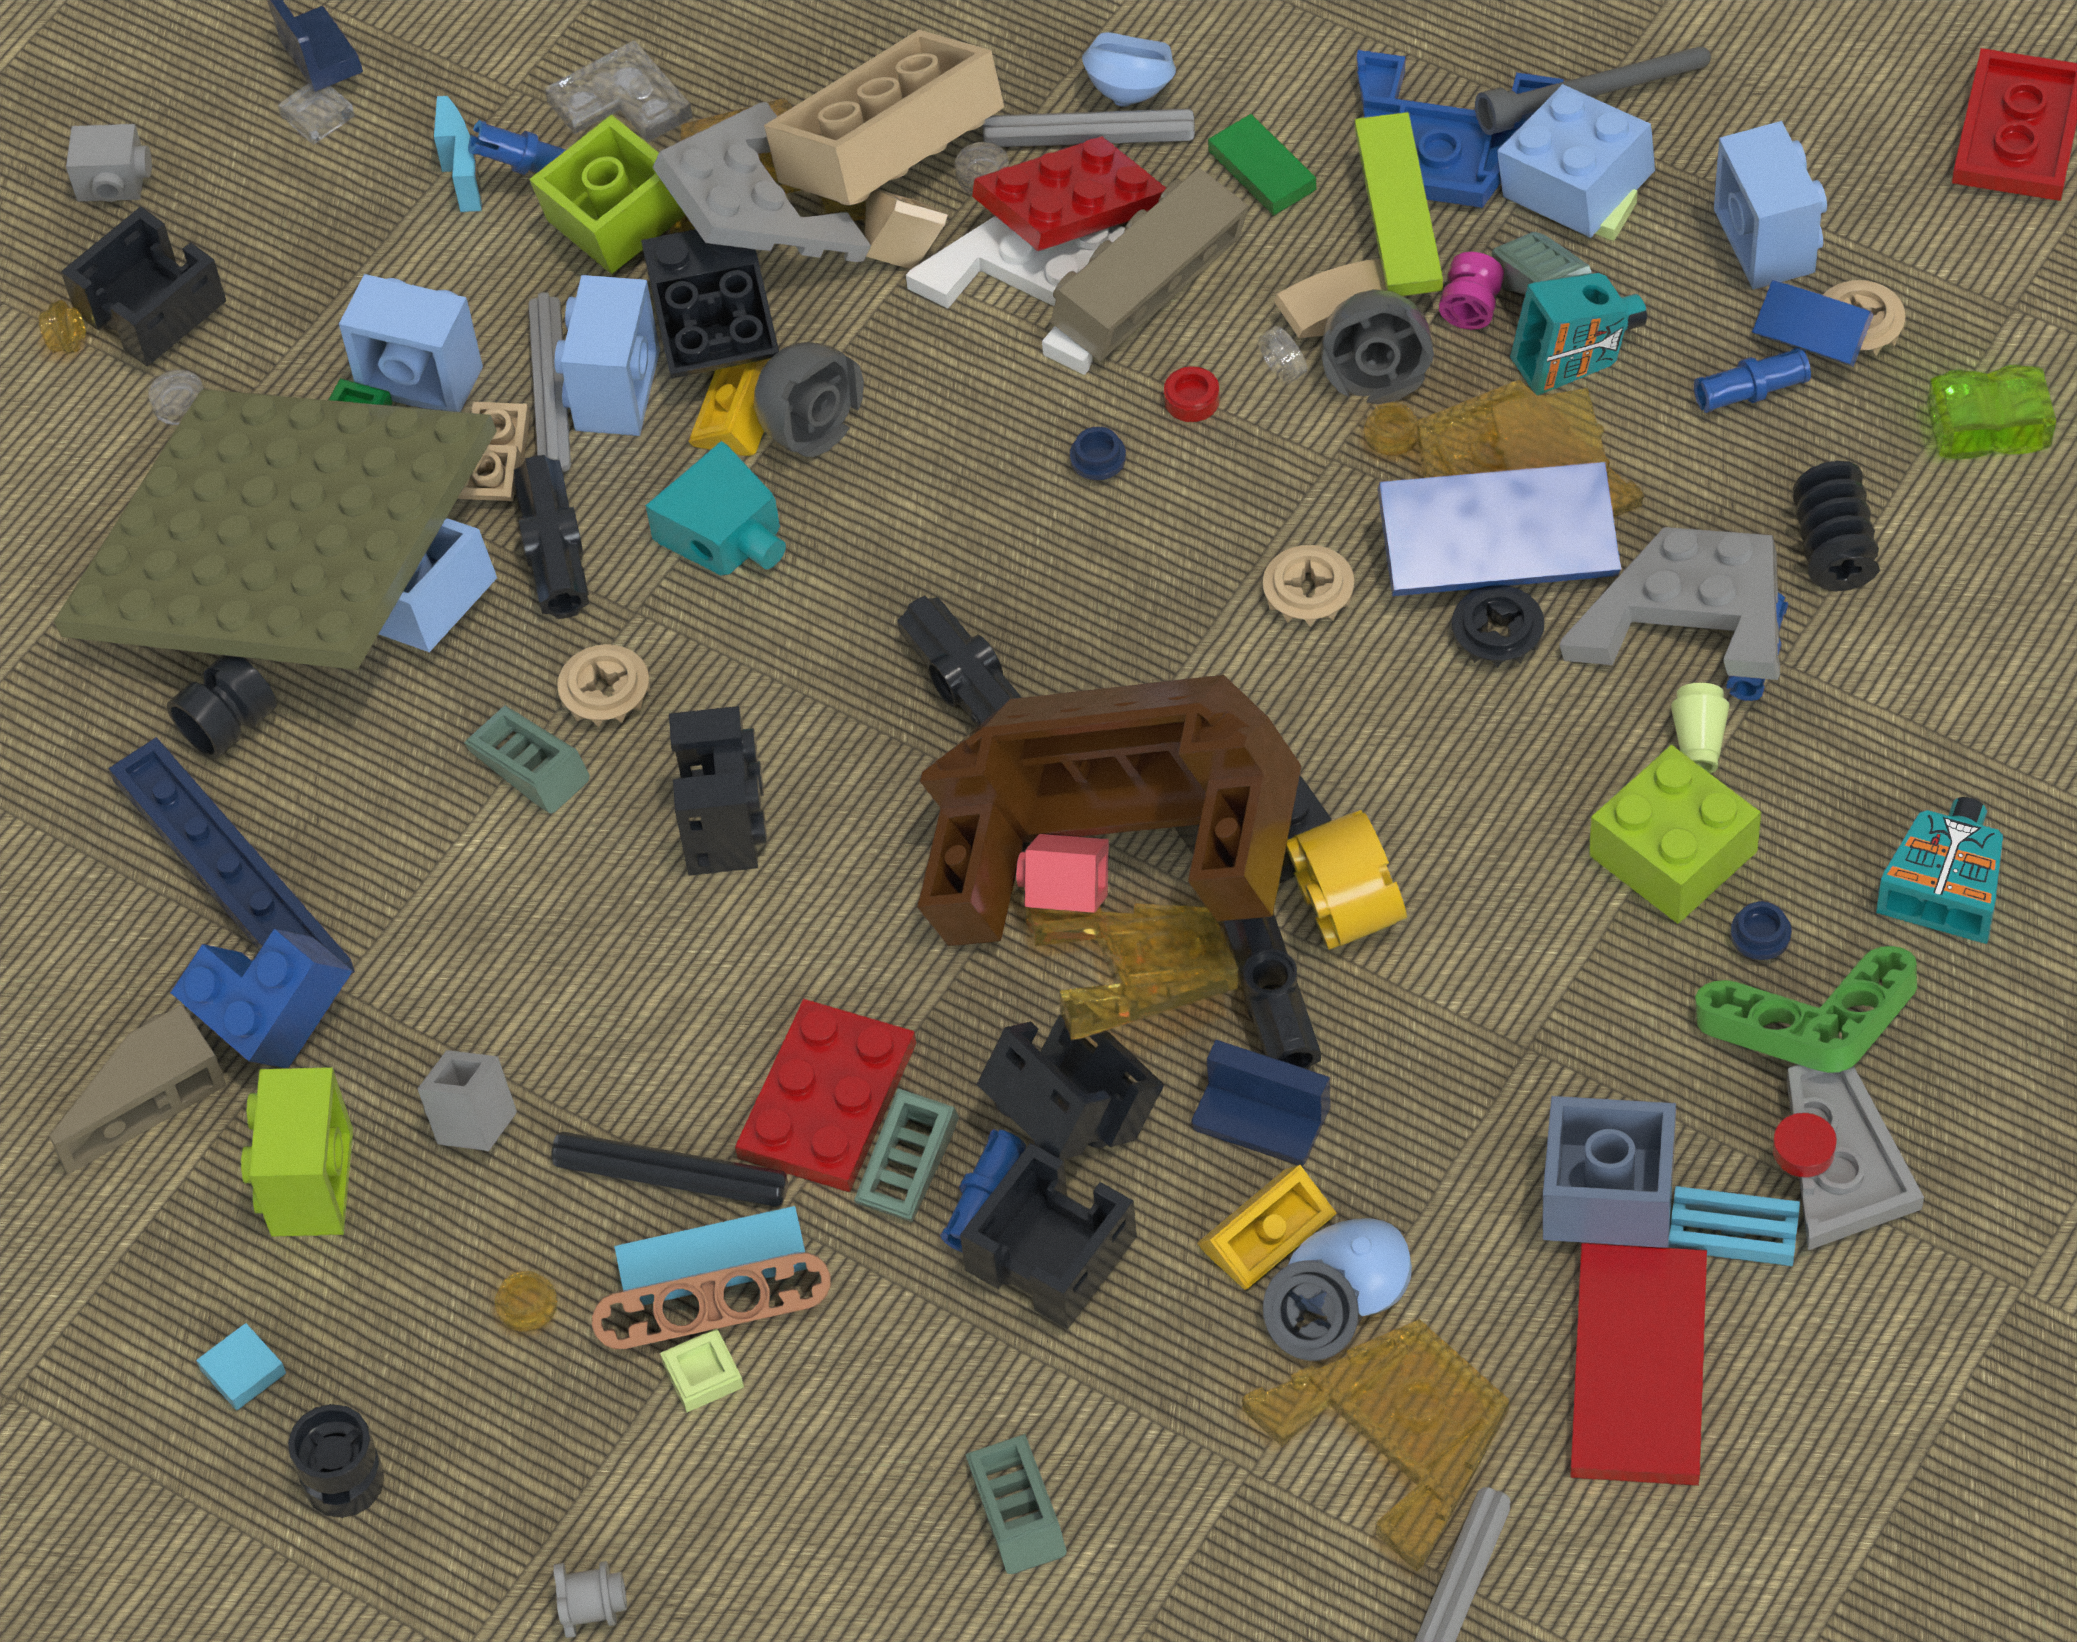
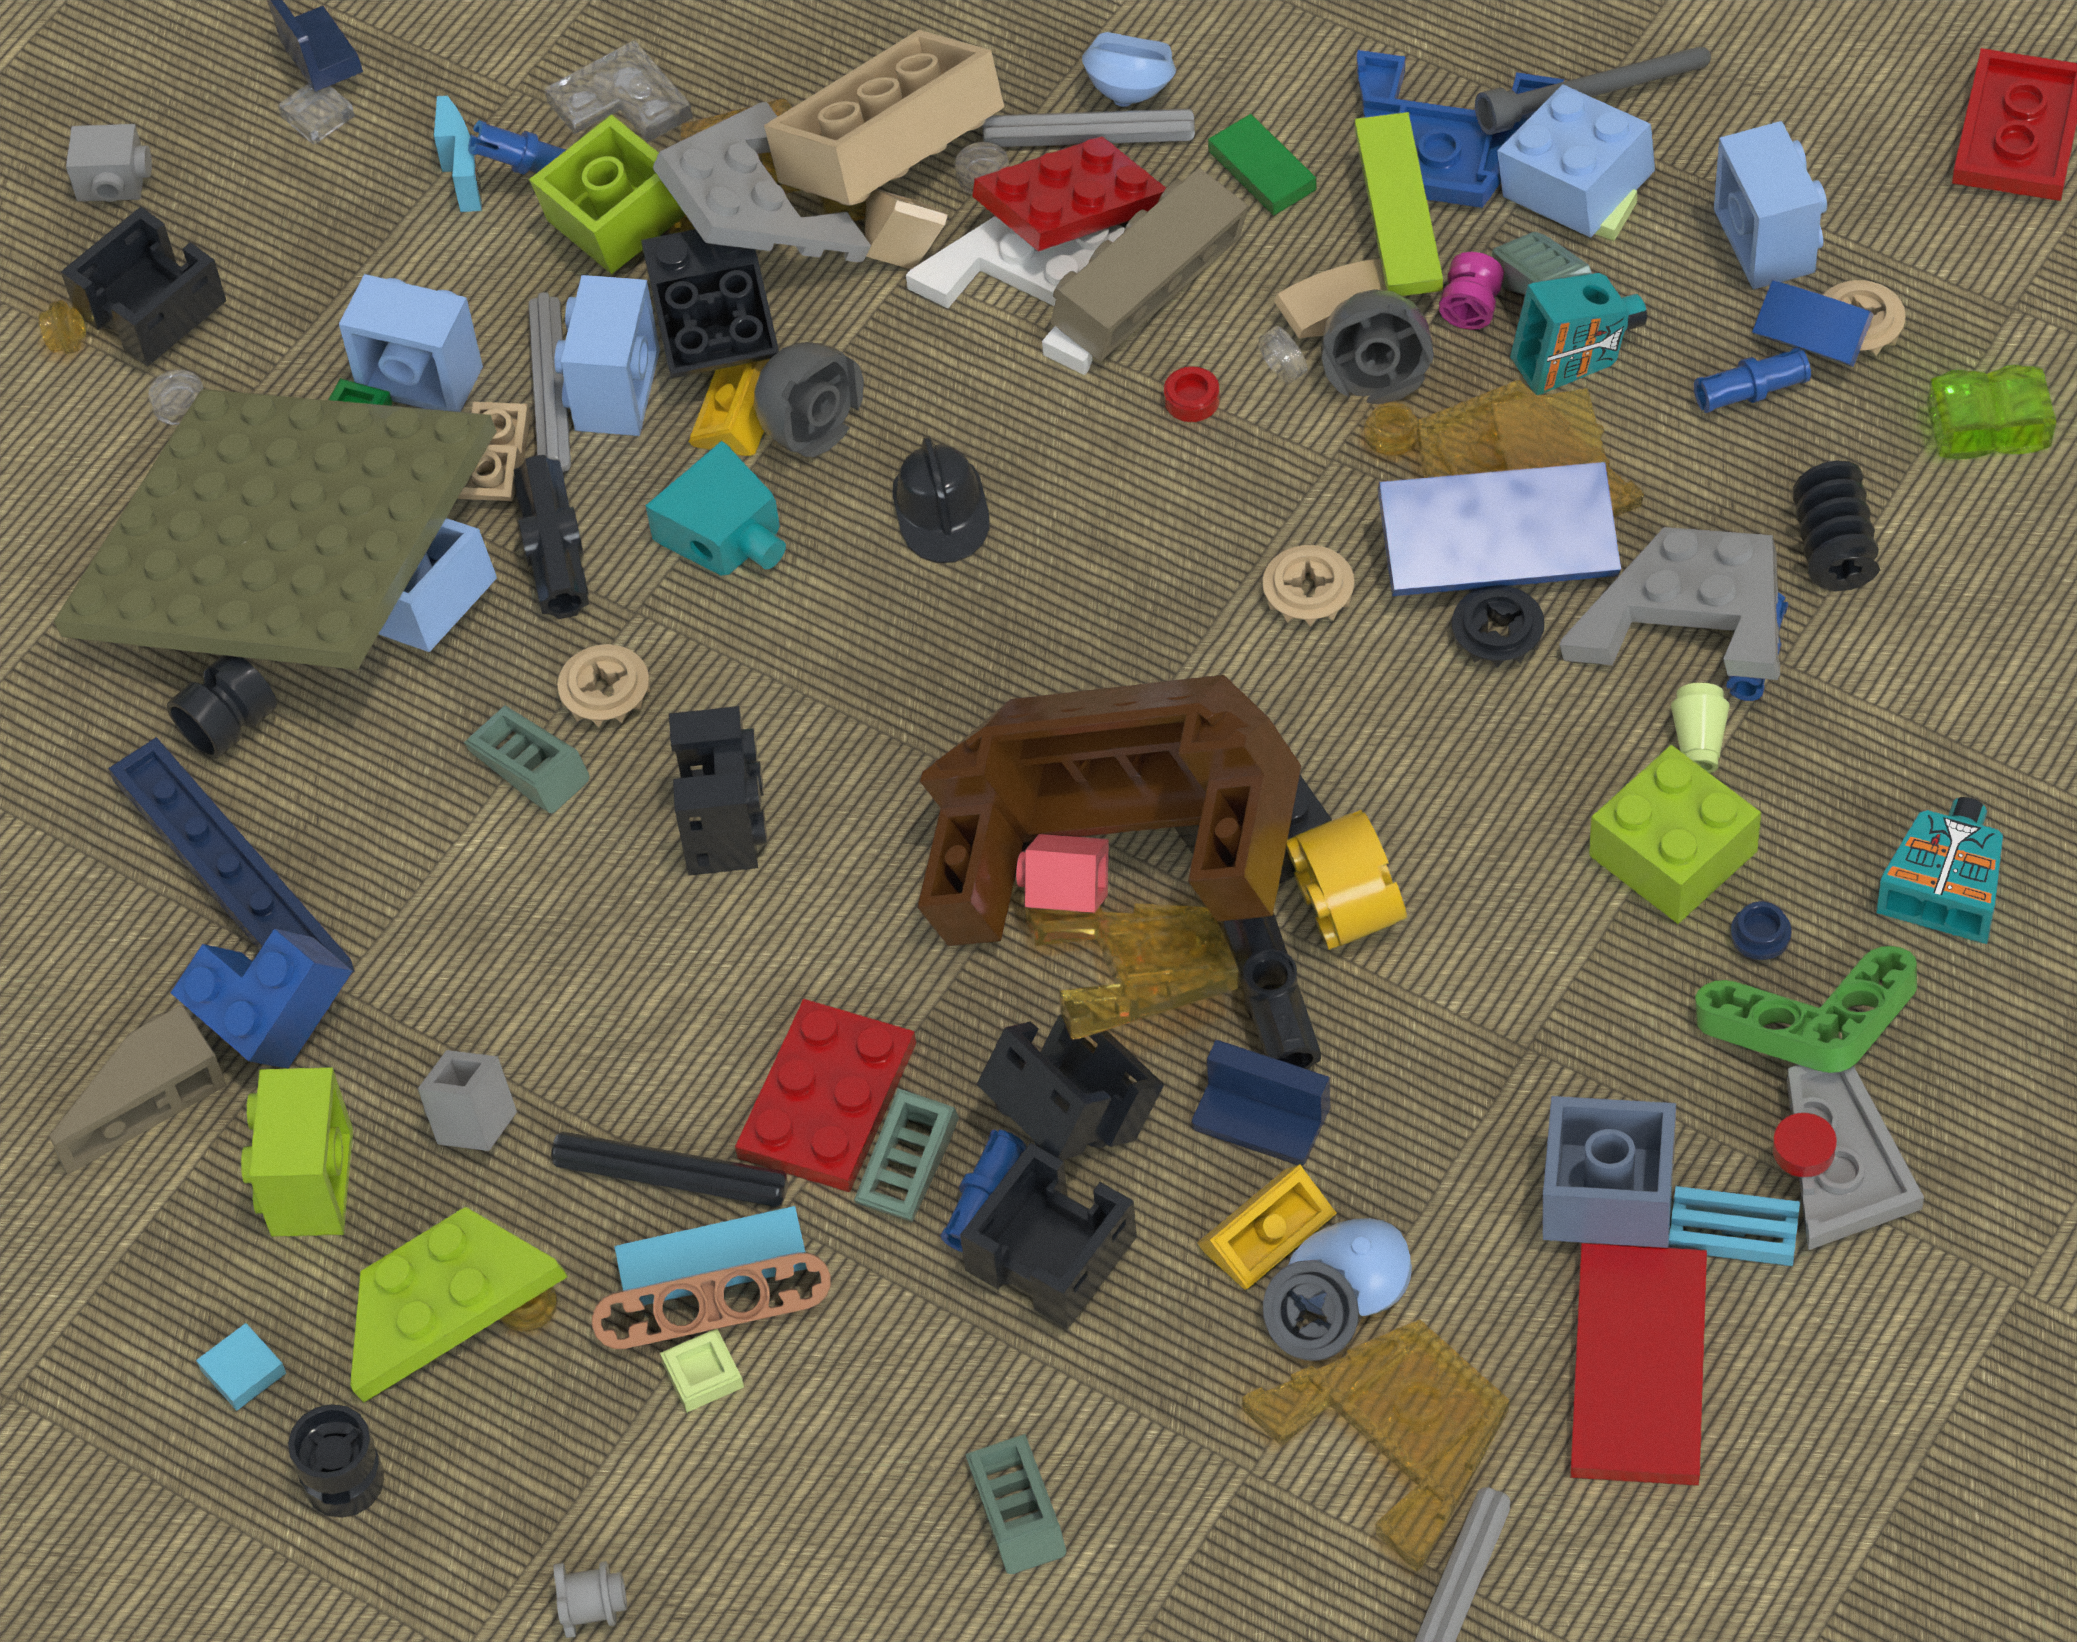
black piece [897,595,1022,727] -> none
dark blue plate [1070,427,1126,480] -> none
none -> lime wing [350,1206,568,1402]
none -> black piece [893,437,990,563]

